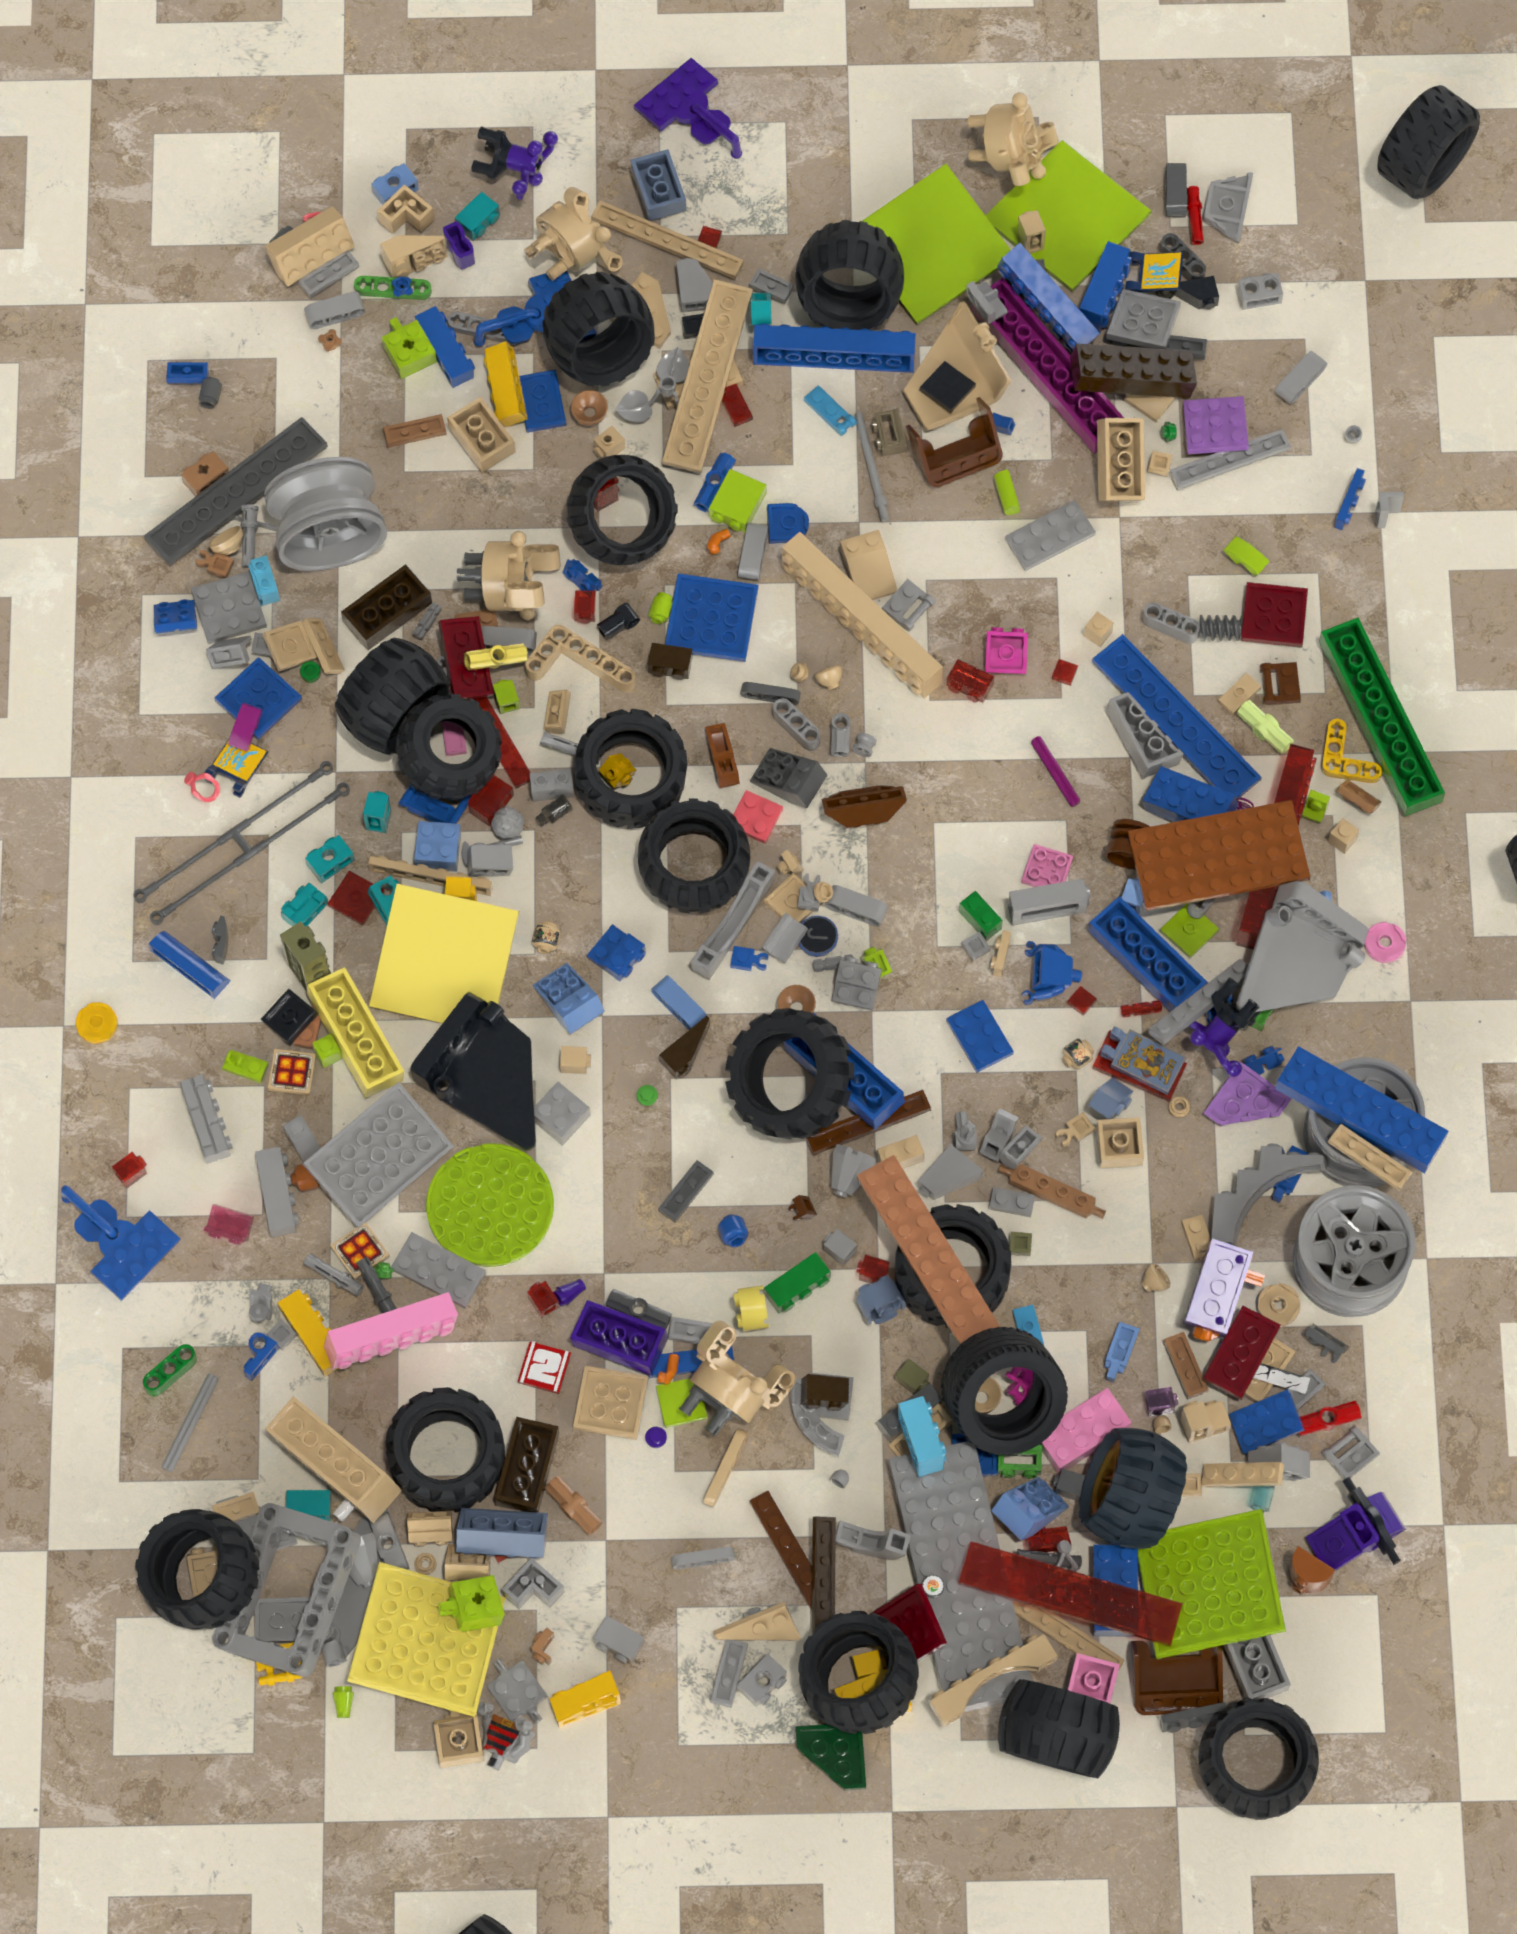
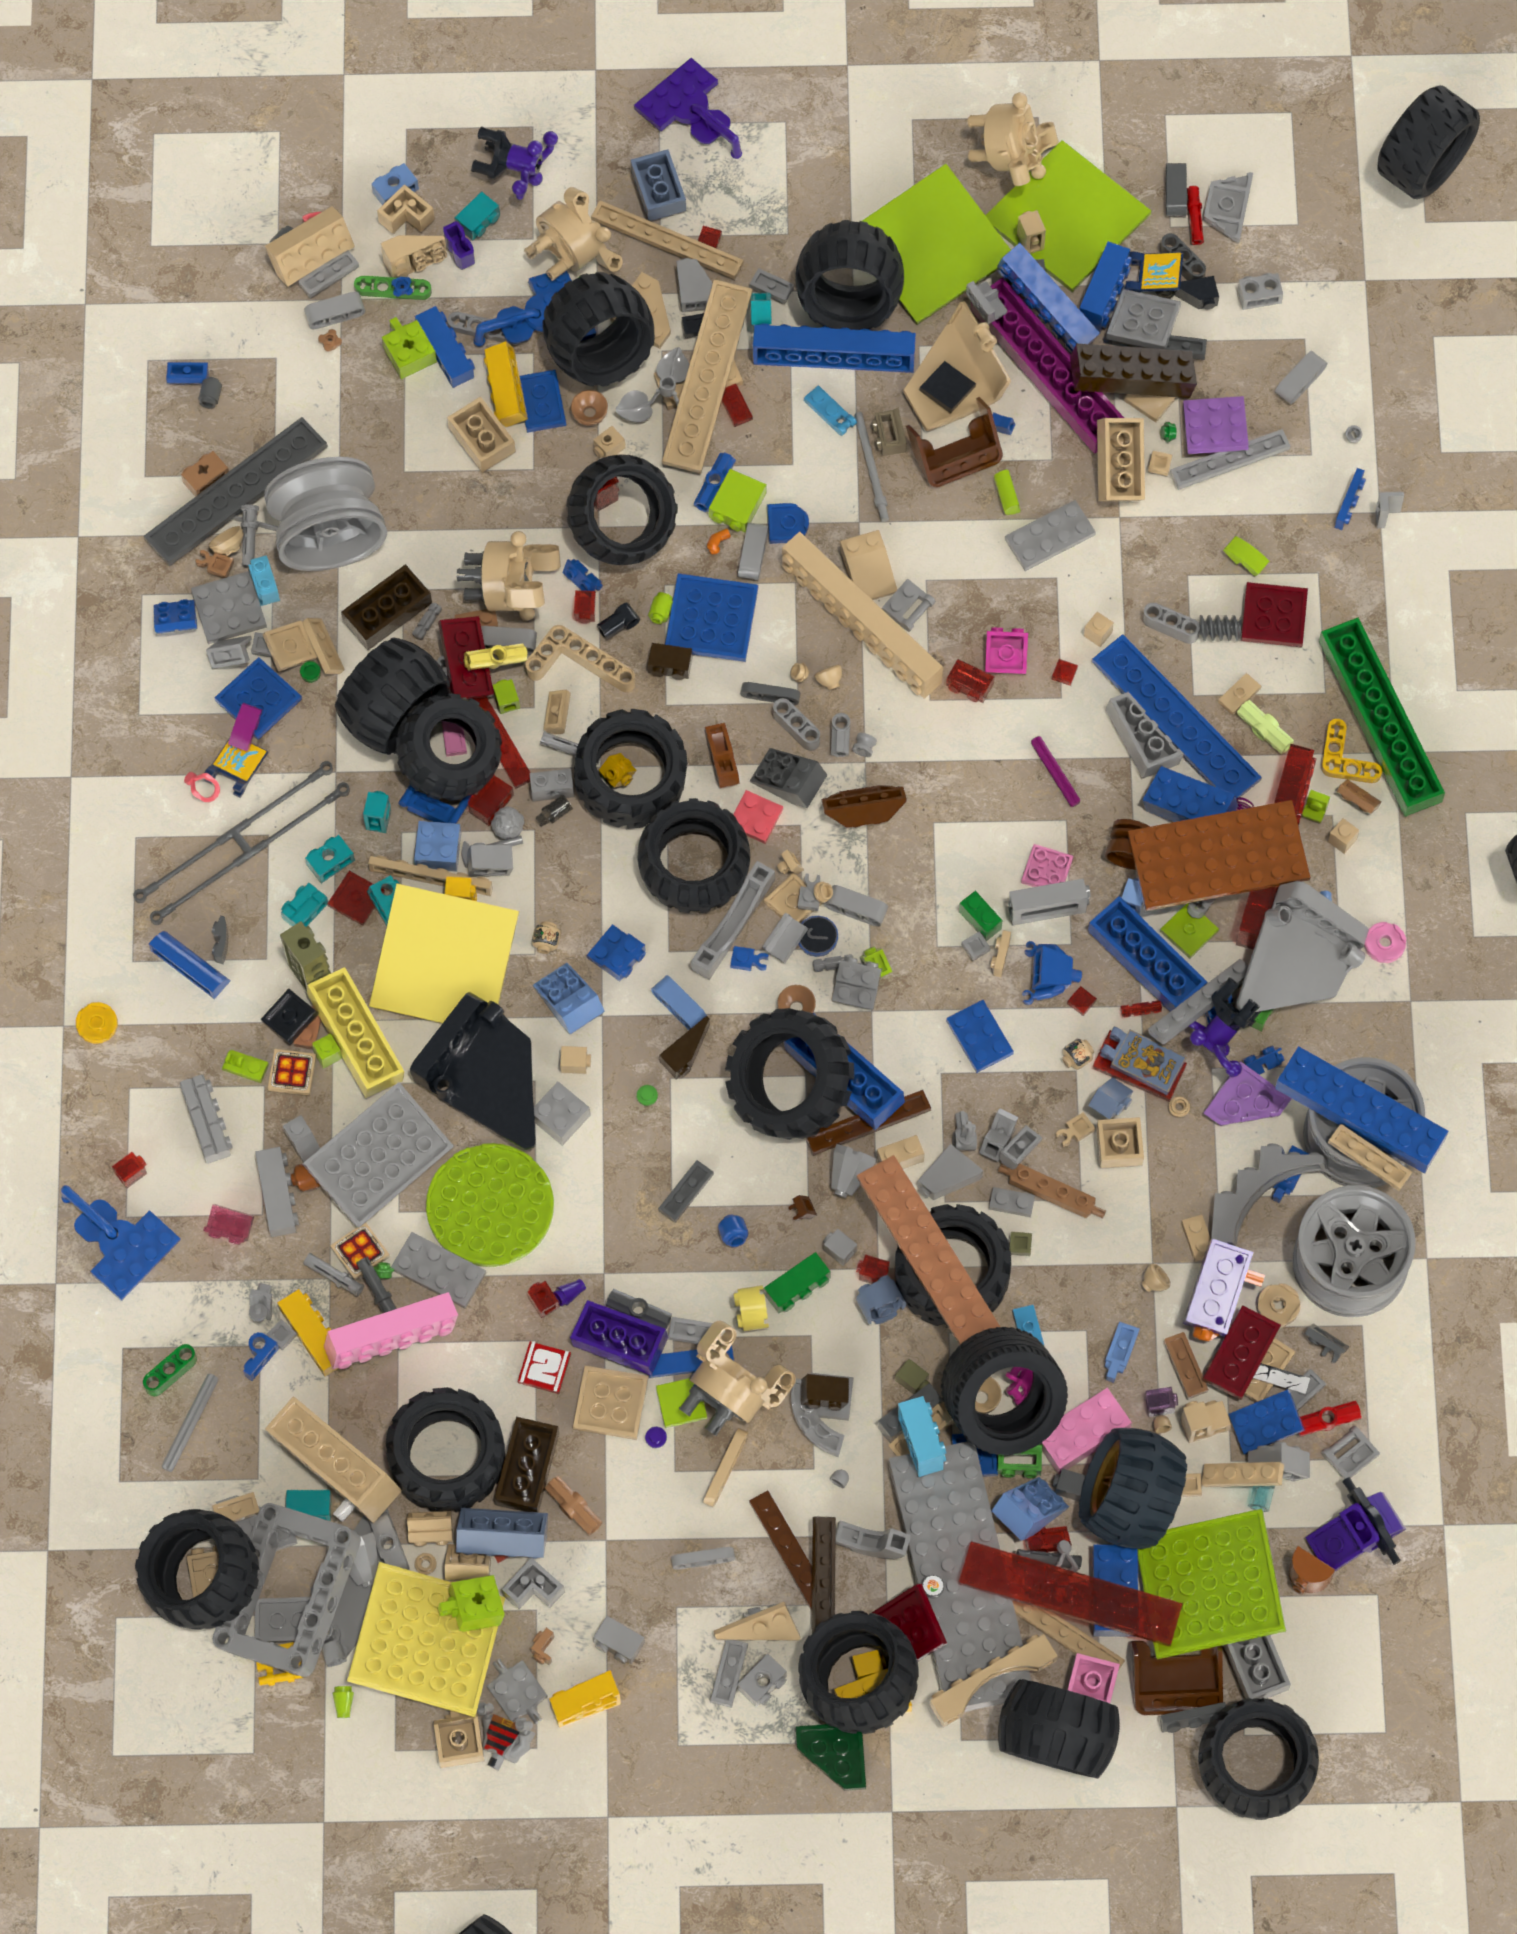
medium nougat tile [383,414,447,448] -> none
orange arm [657,1354,679,1385] -> none
reddish brown plate [1260,662,1301,705] -> none

